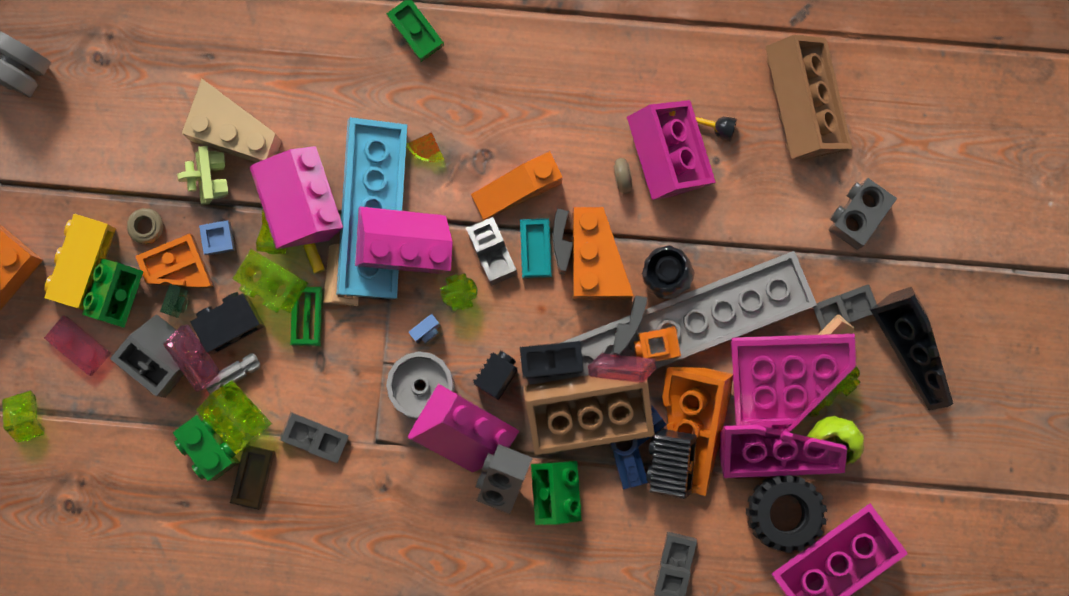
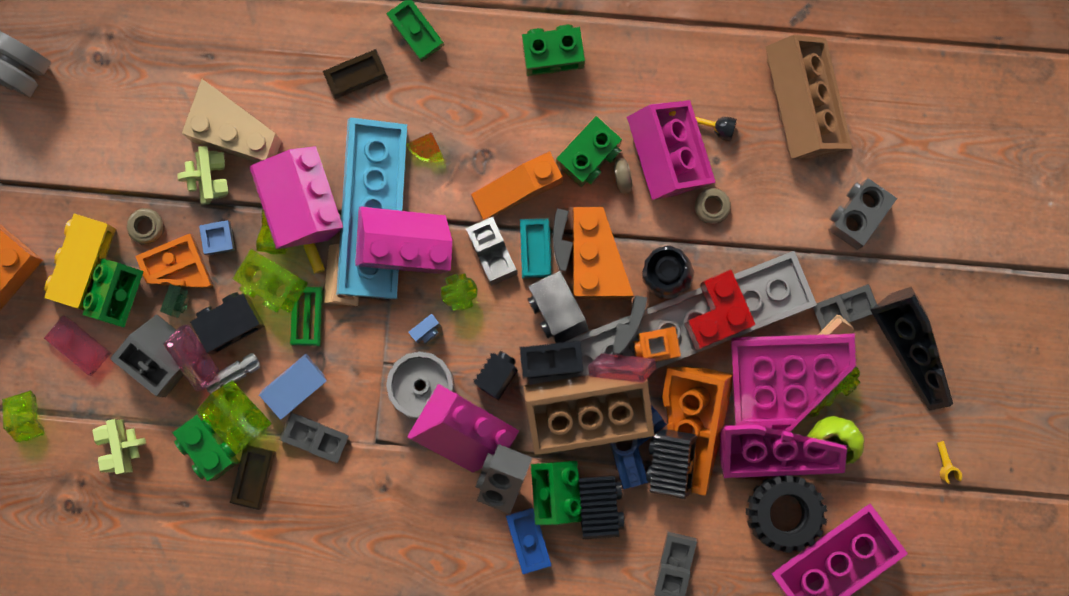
none -> yellowish green hips [93,419,146,474]
none -> medium blue hinge [259,354,327,420]
none -> dark brown tile [323,49,388,99]
none -> blue plate [506,507,552,574]
none -> green brick [522,24,585,76]
none -> brick [527,271,589,343]
none -> green brick [556,116,622,188]
none -> black brick [579,476,625,540]
none -> red brick [684,269,756,351]
none -> dark tan piece [695,188,731,224]
none -> yellow hand [937,441,962,484]

